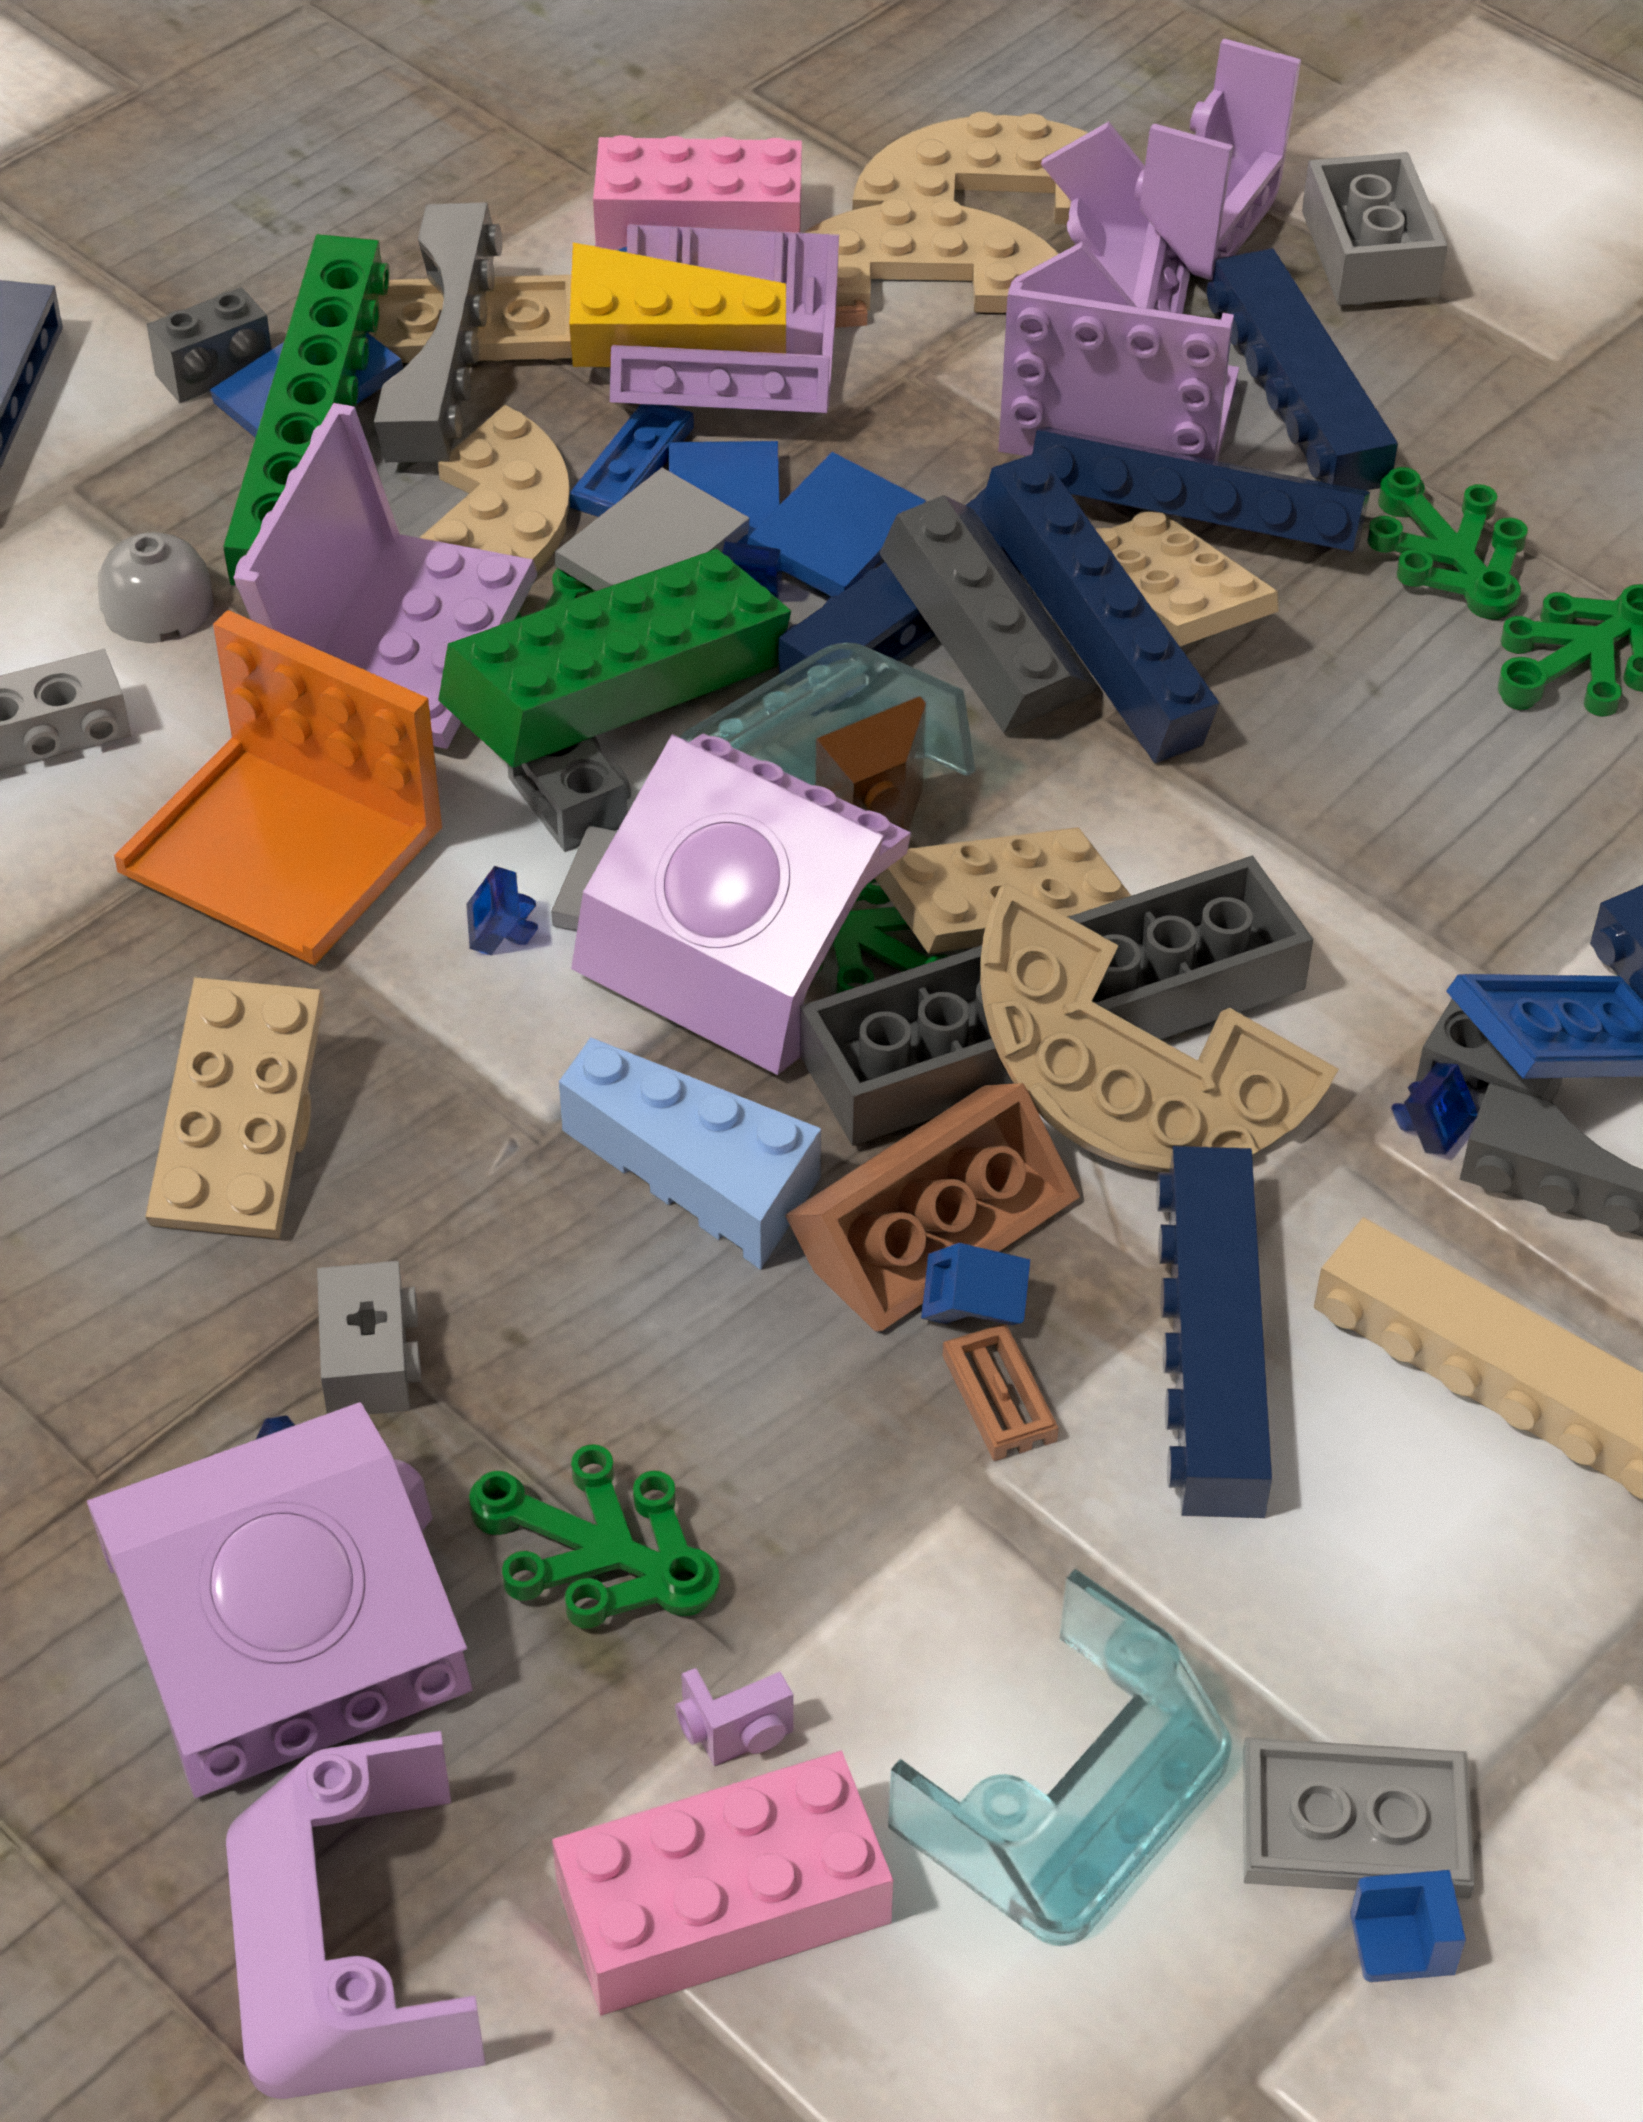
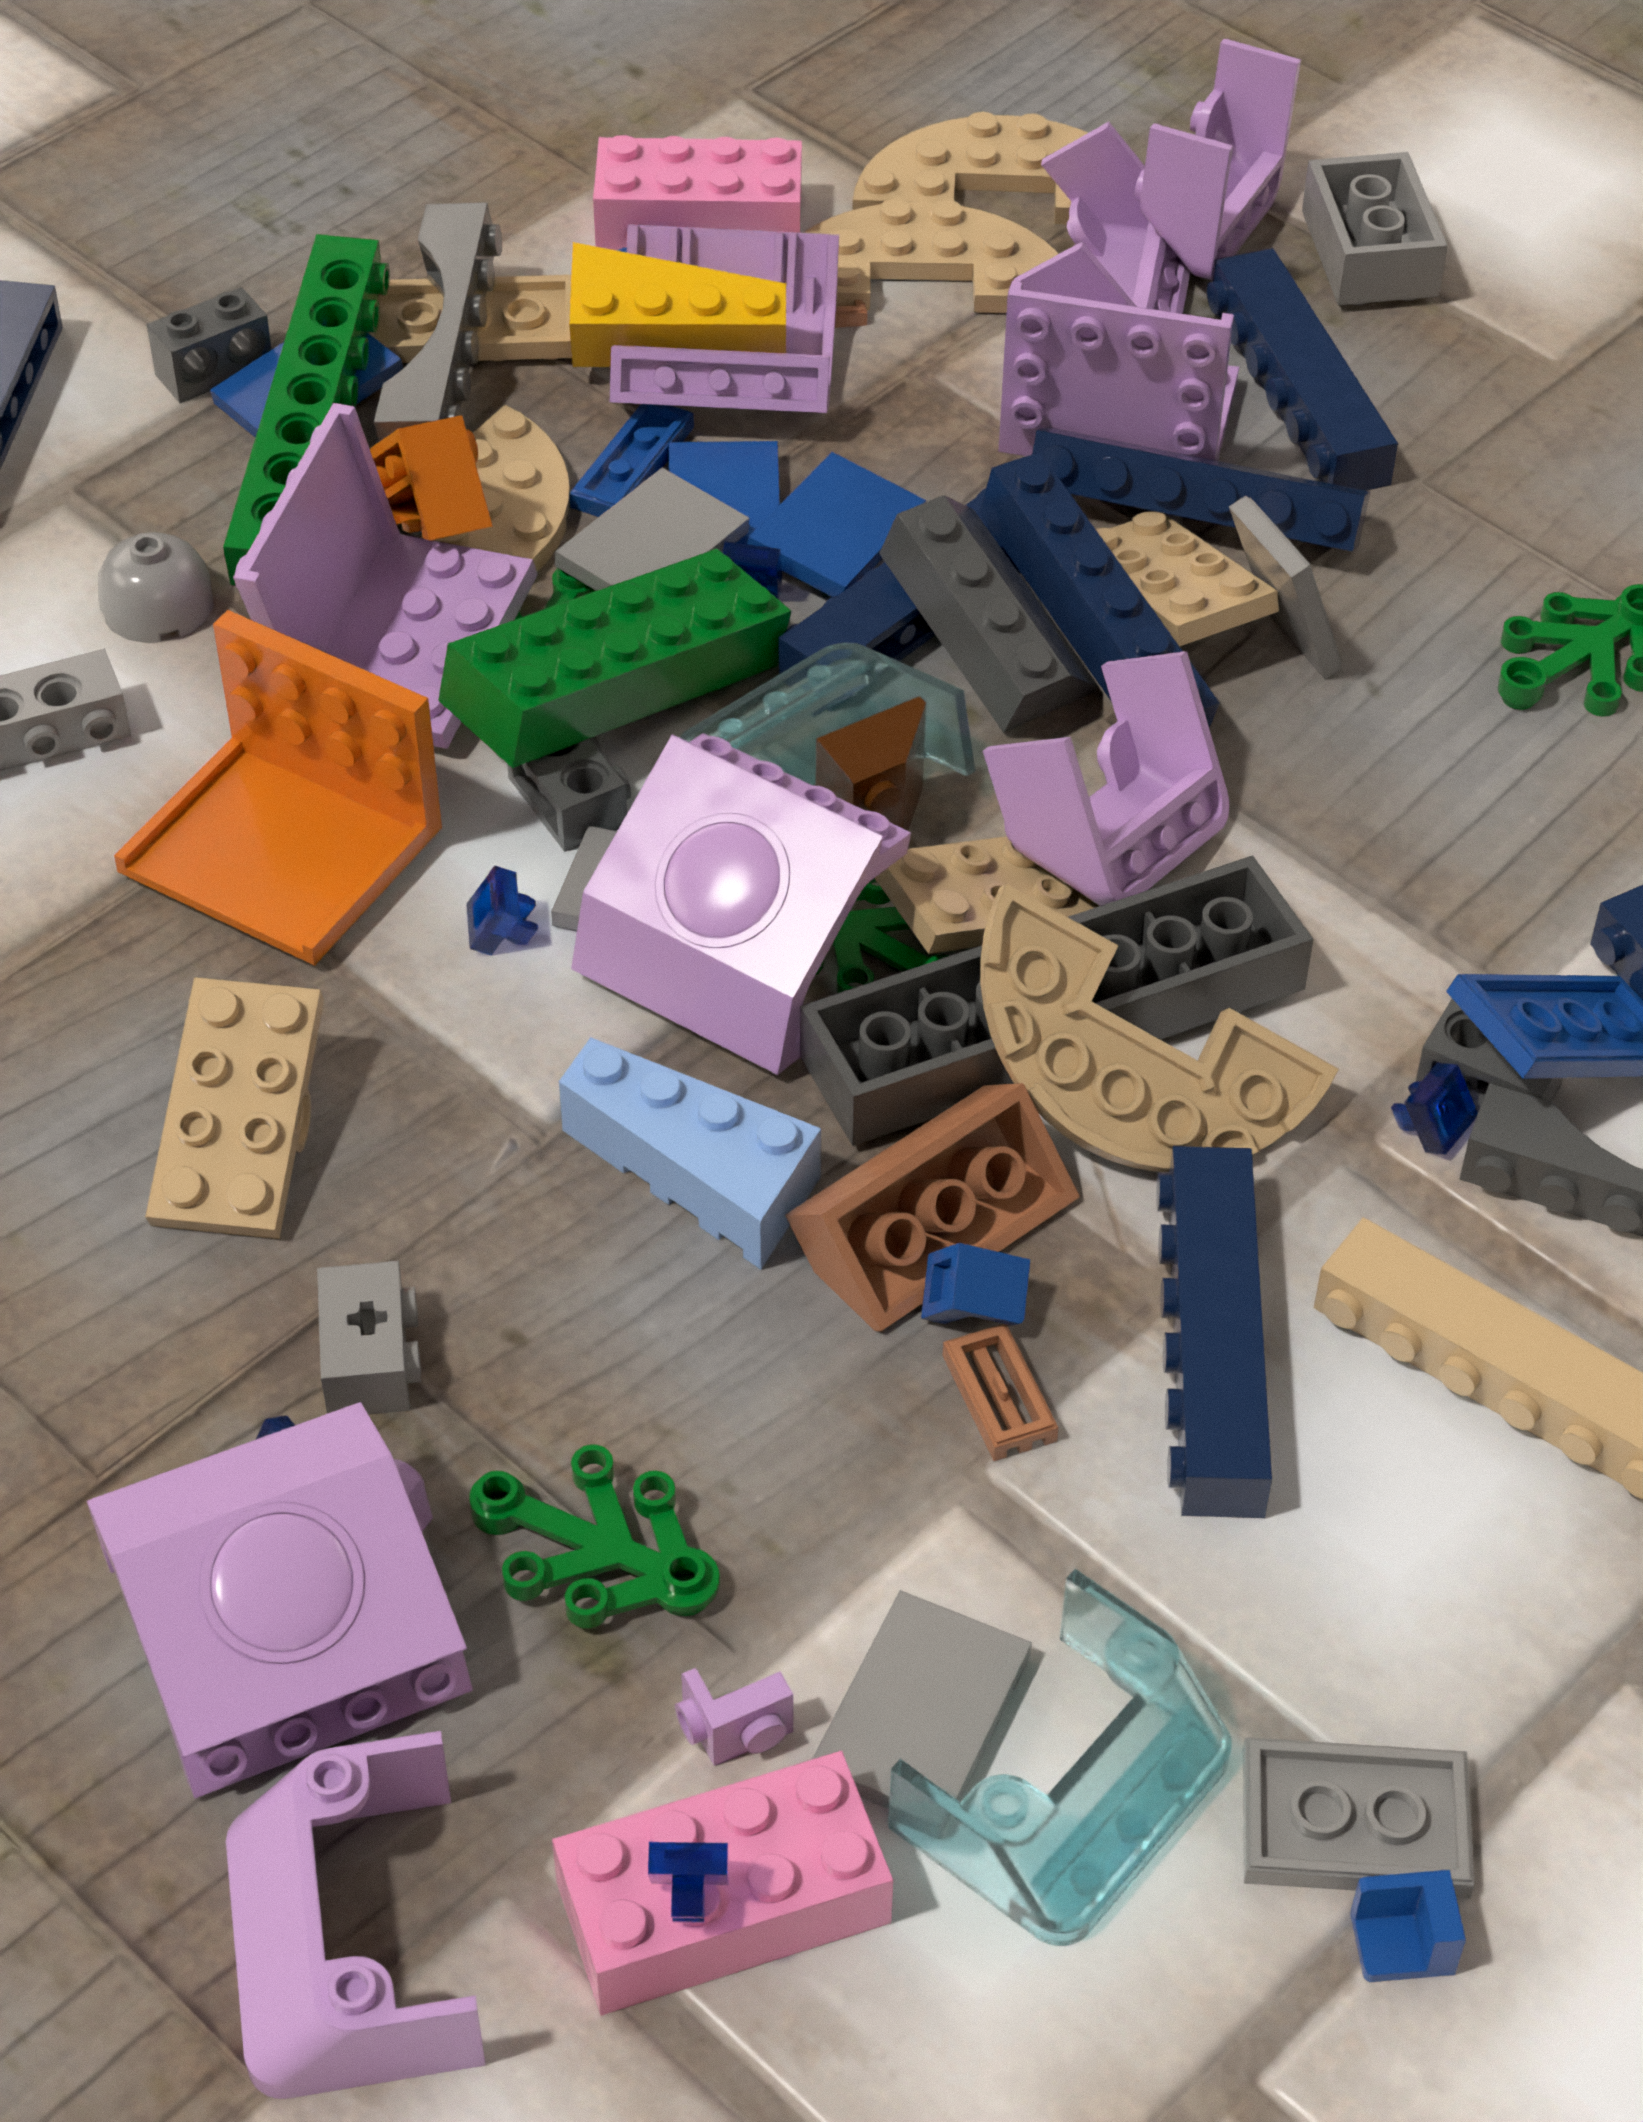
green plant [1367,467,1528,619] -> none
none -> orange wedge [370,415,493,541]
none -> clear blue tile [648,1842,730,1923]
none -> light grey tile [812,1590,1032,1832]
none -> lavender windscreen [983,651,1229,906]
none -> light grey tile [1229,496,1342,679]

